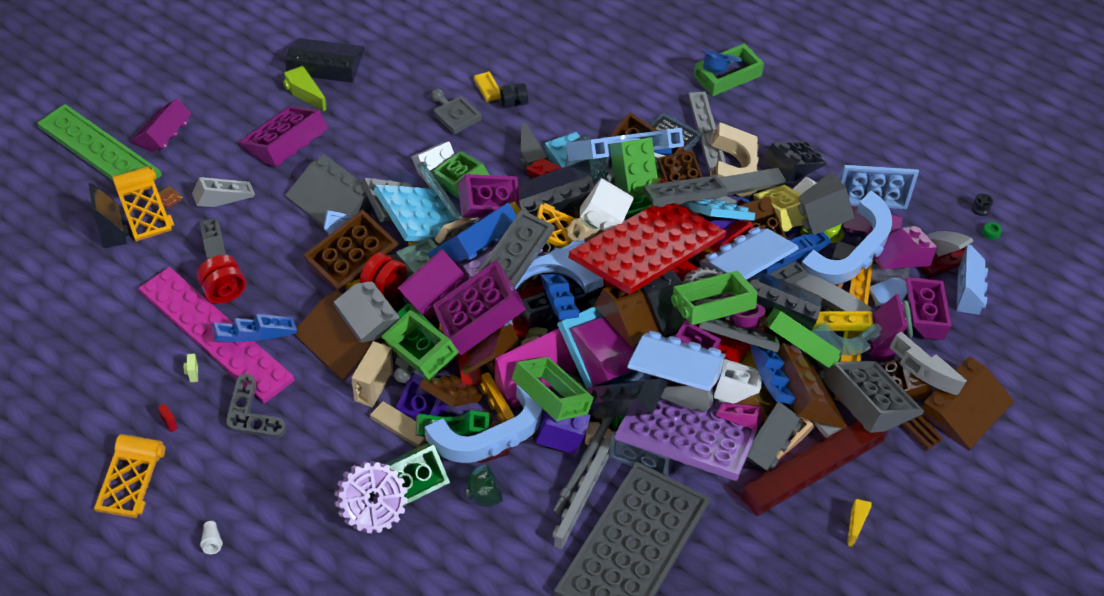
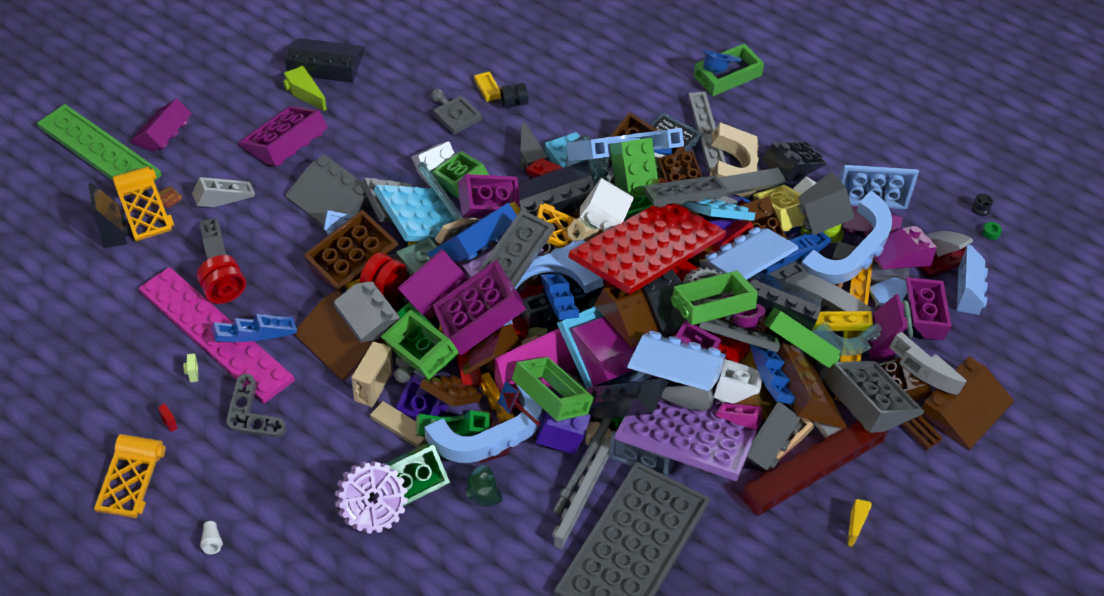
none -> piece [497,381,540,426]

